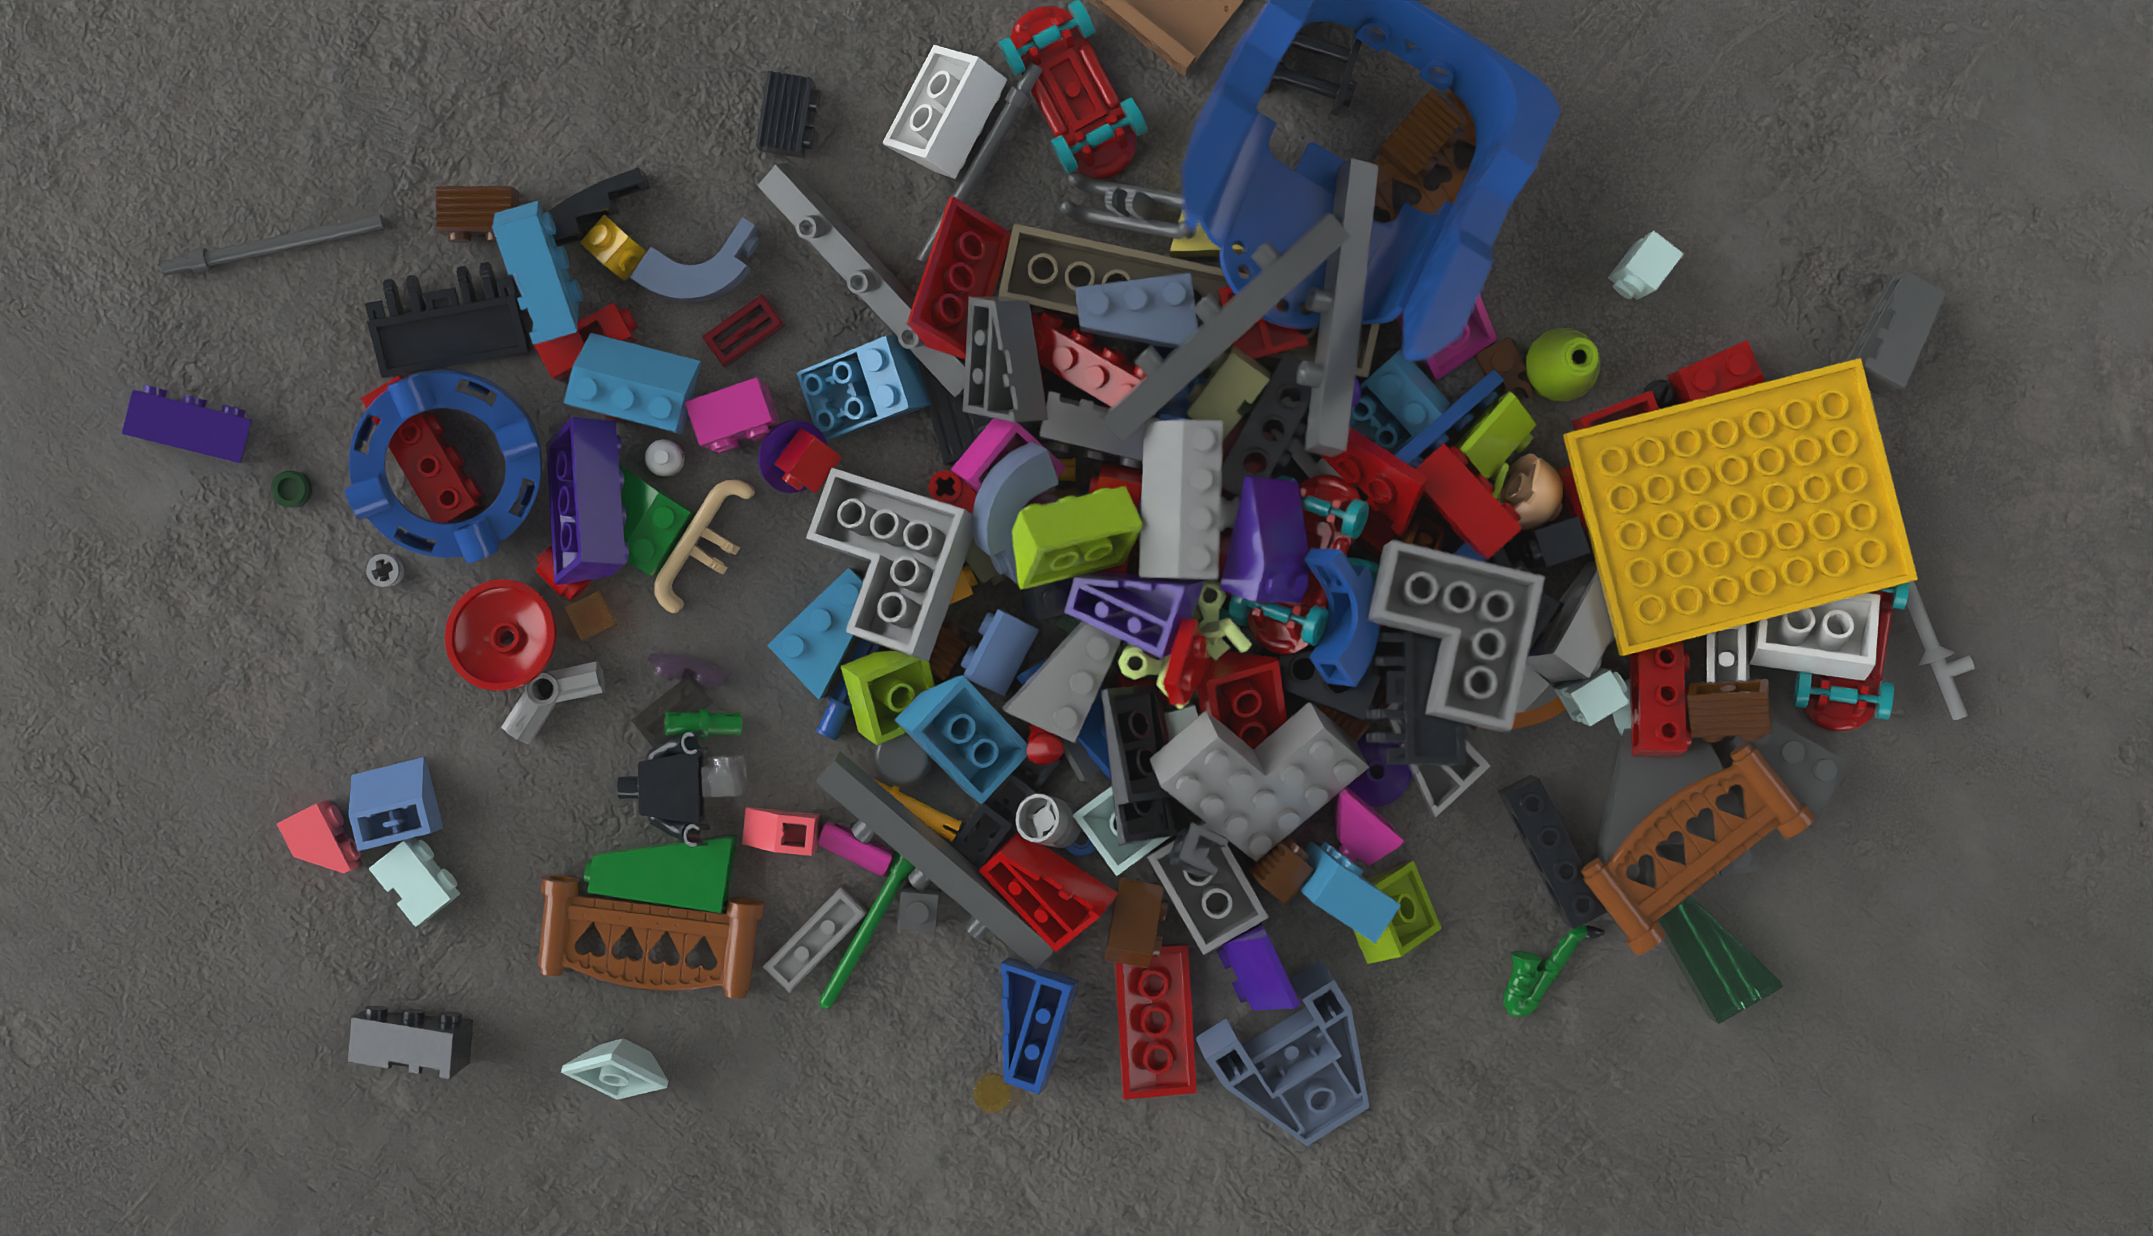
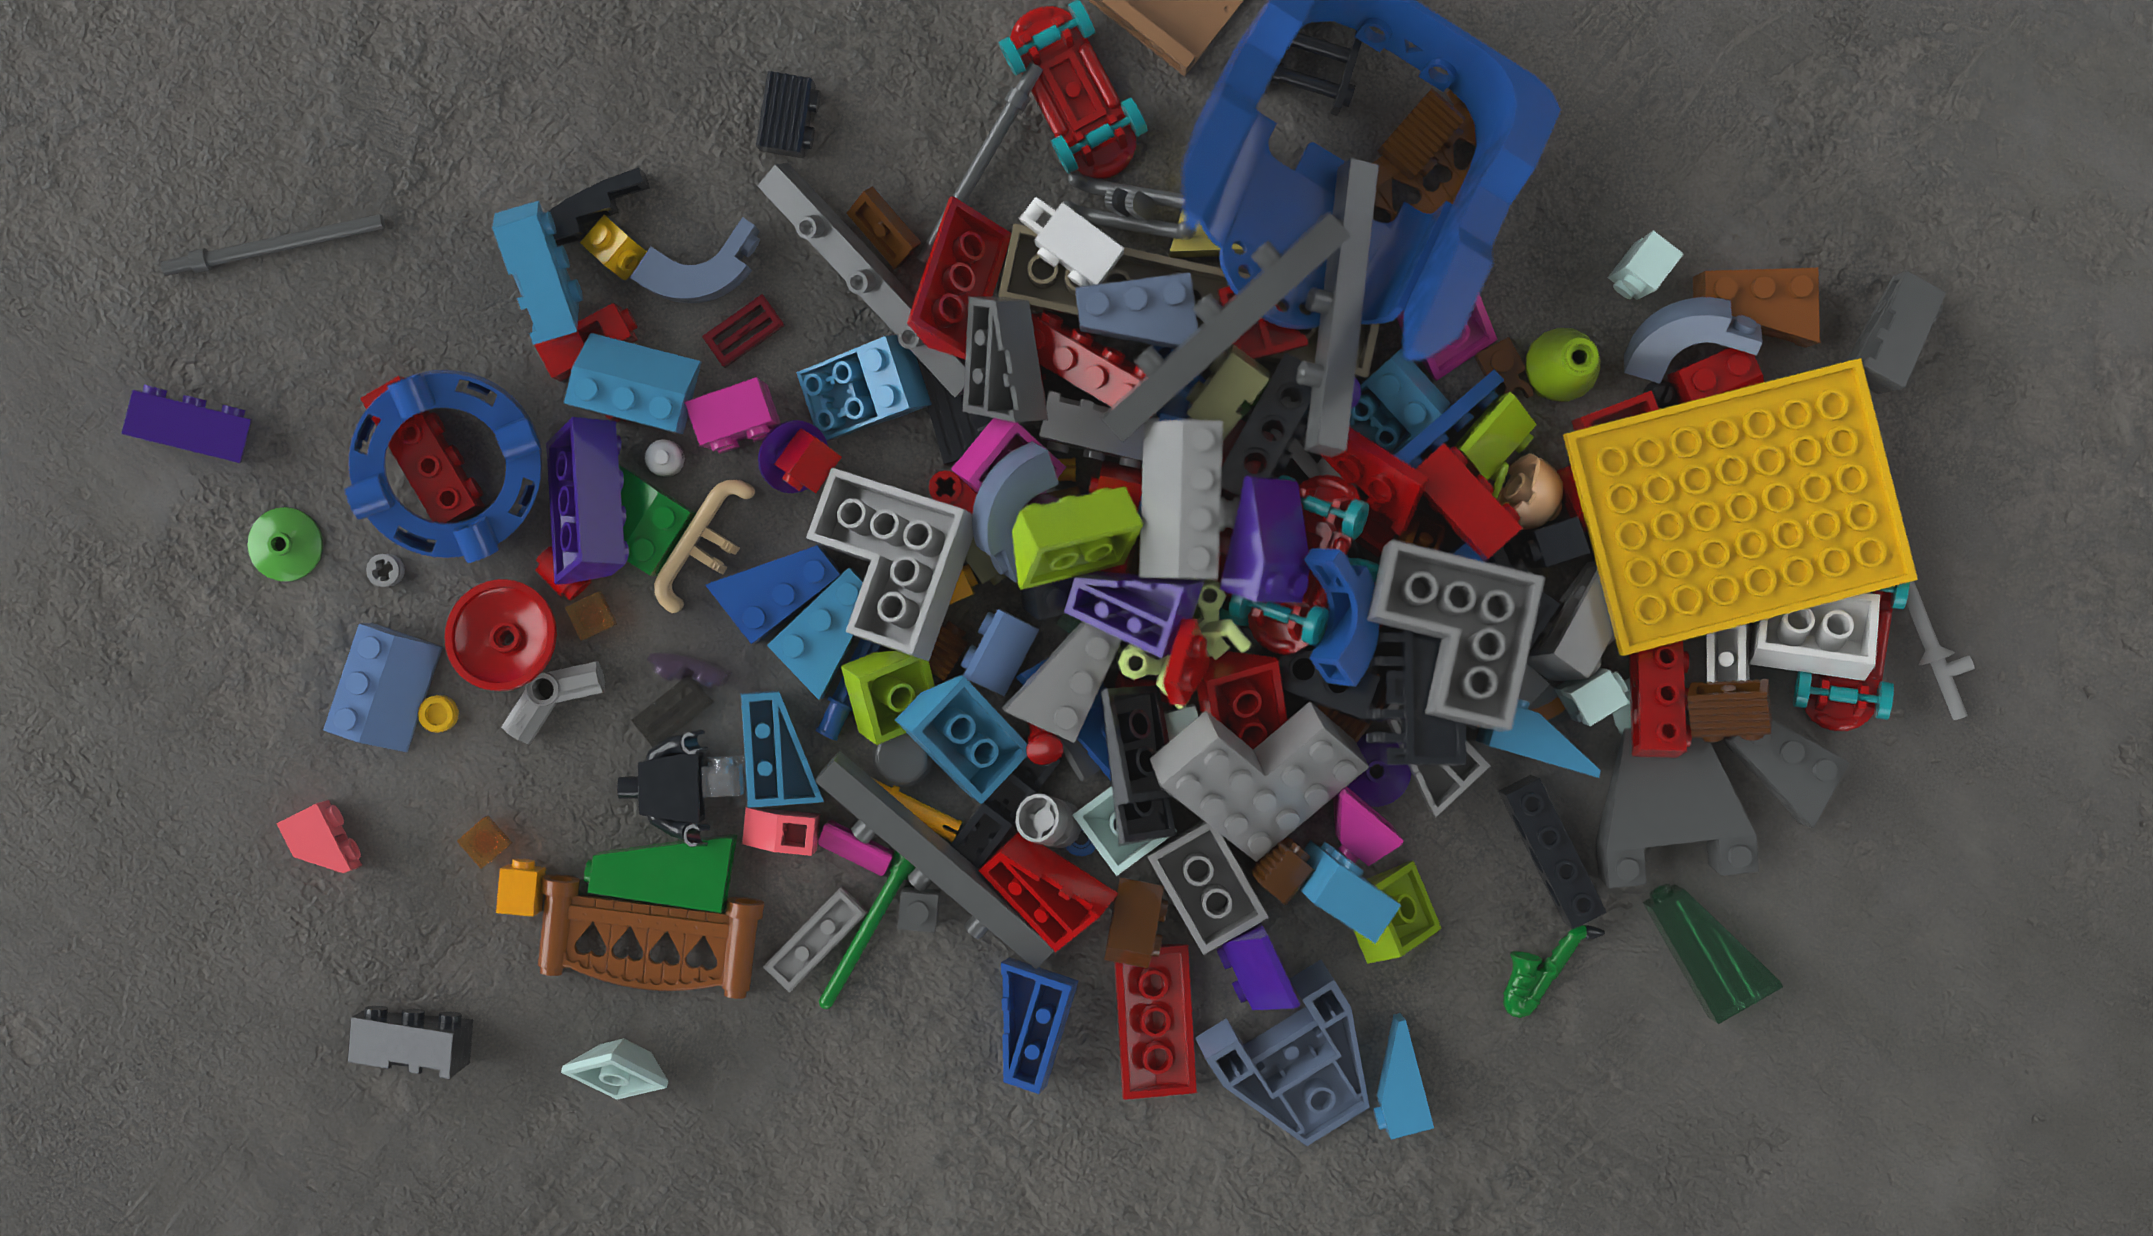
dark green tile [271,470,312,508] -> none
medium blue slope [349,757,444,851] -> none
black hinge [365,262,531,378] -> none
light aqua brick [369,837,460,927] -> none
reddish brown brick [435,186,519,243] -> none
green pin [664,709,742,738] -> none
white slope [882,45,1008,179] -> none
clear yellow tile [973,1073,1011,1112] -> none
black window [1169,823,1229,876] -> none
dark orange piece [1581,742,1816,955] -> none
none -> bright green dish [248,507,323,581]
none -> medium blue slope [323,623,443,752]
none -> yellow tile [418,695,459,733]
none -> clear orange plate [457,815,512,869]
none -> light orange brick [496,859,546,917]
none -> blue wedge [705,545,843,644]
none -> dark azure wedge [741,691,824,808]
none -> reddish brown plate [846,186,921,269]
none -> white brick [1019,197,1124,287]
none -> dark azure slope [1373,1013,1434,1140]
none -> dark azure slope [1476,699,1601,778]
none -> sand blue arch [1624,297,1763,384]
none -> dark orange wedge [1693,268,1820,348]

